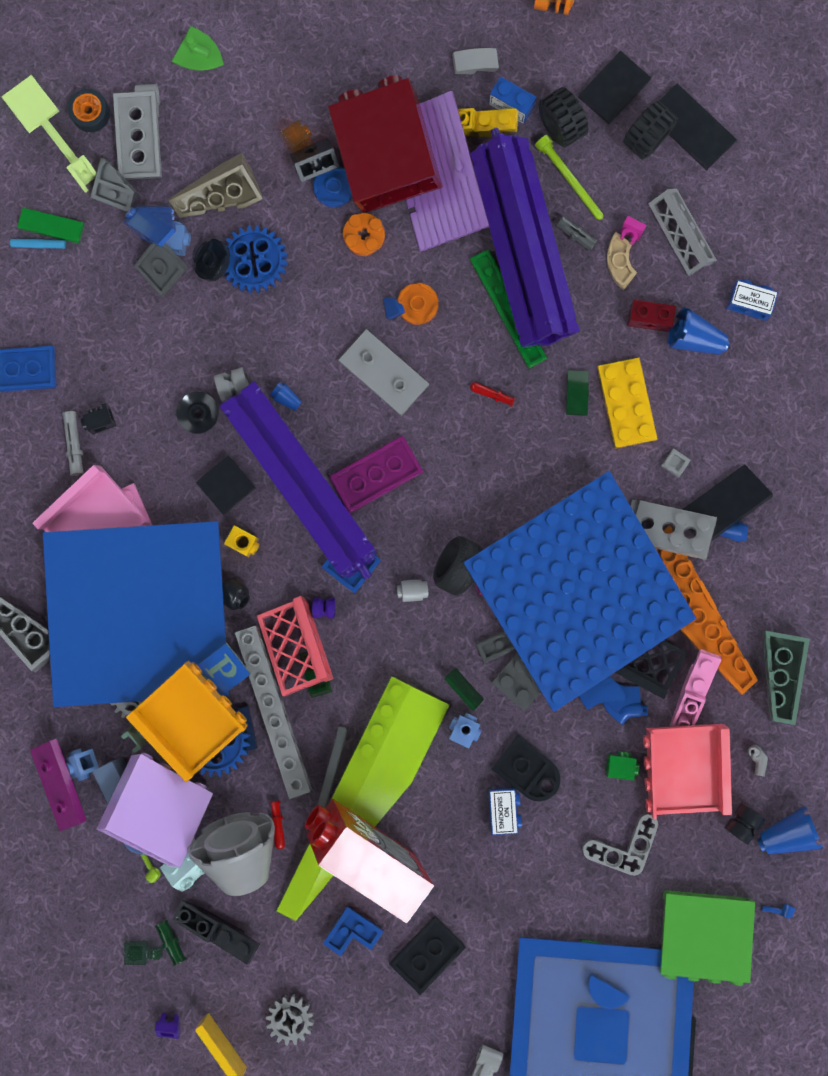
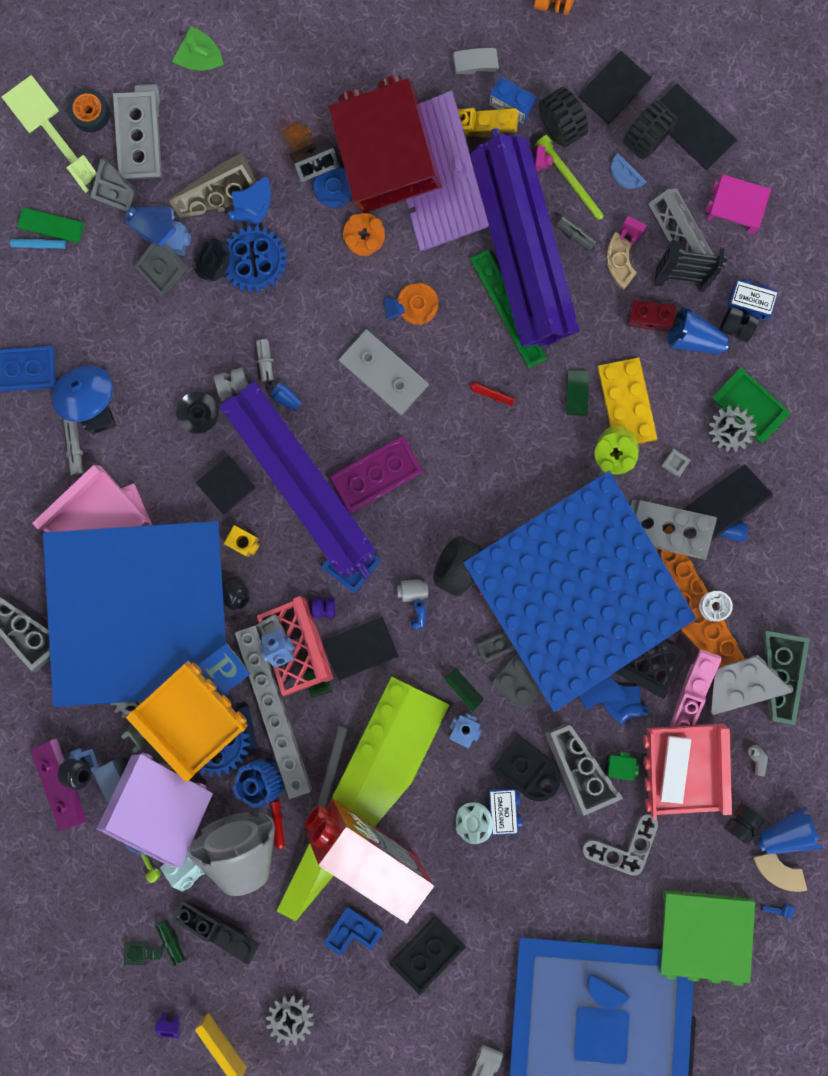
none -> blue dish [51,365,113,422]
none -> black head [57,759,92,789]
none -> blue arm [228,177,271,227]
none -> blue brick [232,759,285,809]
none -> light grey axle [256,339,274,382]
none -> light grey tile [257,614,286,636]
none -> medium blue brick [261,628,295,668]
none -> black tile [323,617,399,681]
none -> blue arm [411,600,427,630]
none -> light aqua wheel [456,802,493,844]
none -> dark pink tile [531,145,553,172]
none -> light grey wedge [545,724,623,816]
none -> lime brick [595,426,639,474]
none -> medium blue tile [611,153,647,189]
none -> black fence [654,240,727,292]
none -> white tile [660,736,691,804]
none -> white wheel [699,591,733,621]
none -> dark pink panel [705,175,771,235]
none -> light grey gear [709,405,757,452]
none -> light grey wing [711,655,793,715]
none -> green piece [712,367,791,444]
none -> black wheel [719,306,759,343]
none -> tan tile [752,853,807,892]

